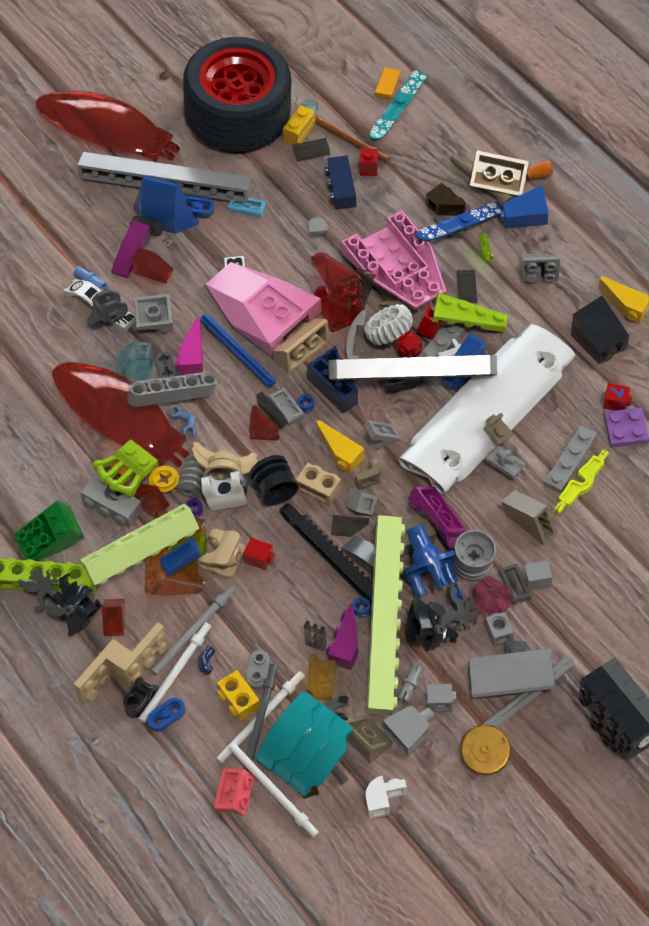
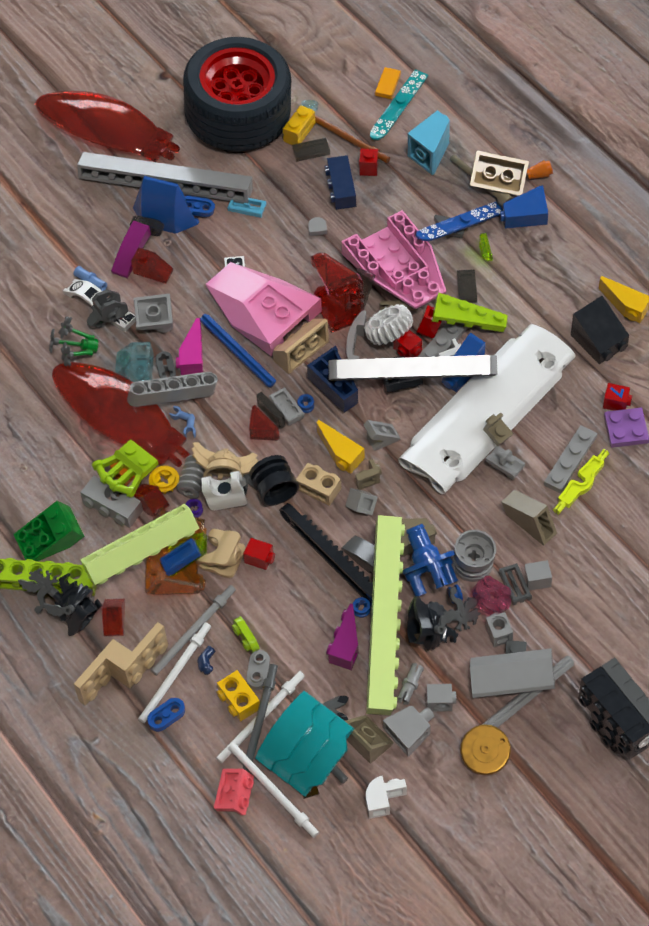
black piece [123,677,158,718] -> none
clear smoke tile [304,620,327,652] -> none
clear yellow panel [306,654,337,701] -> none
clear smoke tile [331,515,369,537] -> none
magenta slope [408,486,467,550] -> none
dark brown slope [426,183,466,216] -> none
light grey slope [520,253,560,283] -> none
none -> plant [49,316,98,366]
none -> lime plate [232,616,260,653]
none -> medium azure slope [408,110,450,175]

